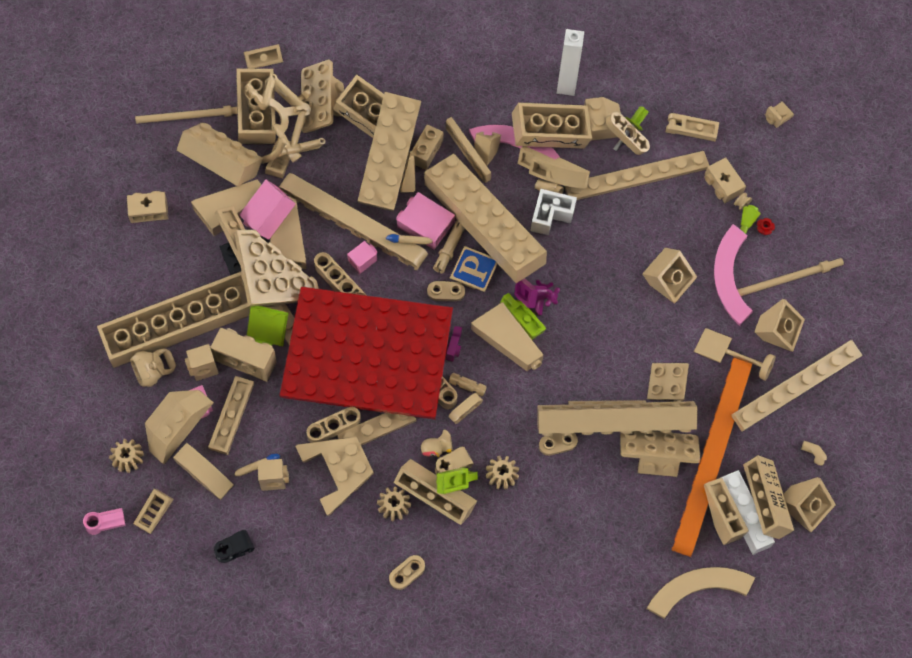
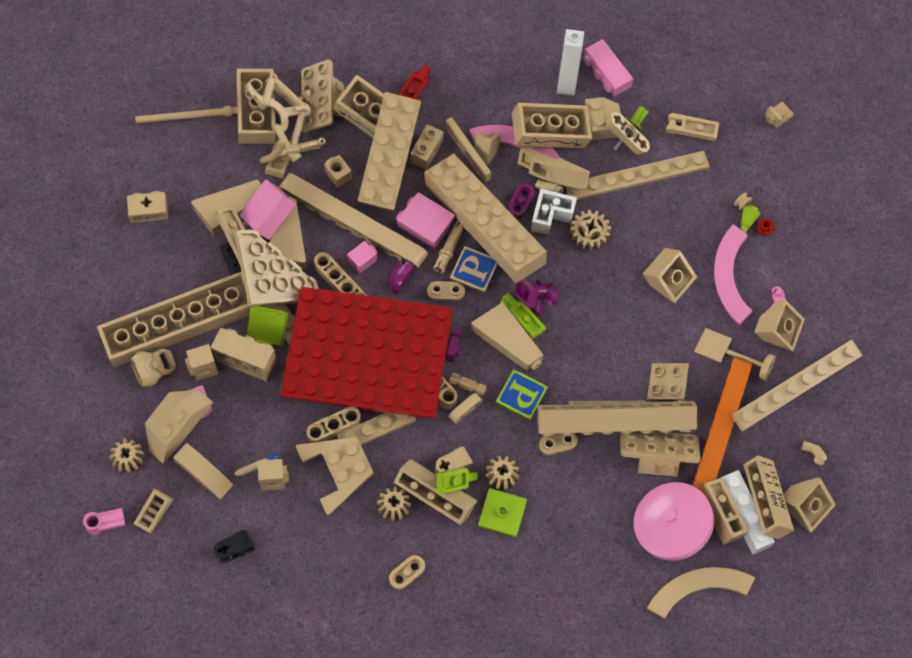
tan brick [177,123,263,186] -> none
tan plate [208,376,254,455] -> none
tan slope [244,44,283,69] -> none
tan piece [386,234,433,244] -> none
tan slope [400,151,415,192] -> none
tan animal [421,430,453,457] -> none
tan brick [705,158,746,203] -> none
tan bar [737,258,844,296] -> none
none -> tan brick [324,155,352,188]
none -> magenta brick [389,260,414,294]
none -> red hinge [398,65,430,100]
none -> lime plate [478,488,527,538]
none -> piece [496,370,548,419]
none -> magenta plate [508,183,534,218]
none -> tan gear [570,210,611,250]
none -> bright pink brick [583,39,633,97]
none -> bright pink dish [634,482,714,561]
none -> bright pink arm [768,286,786,310]

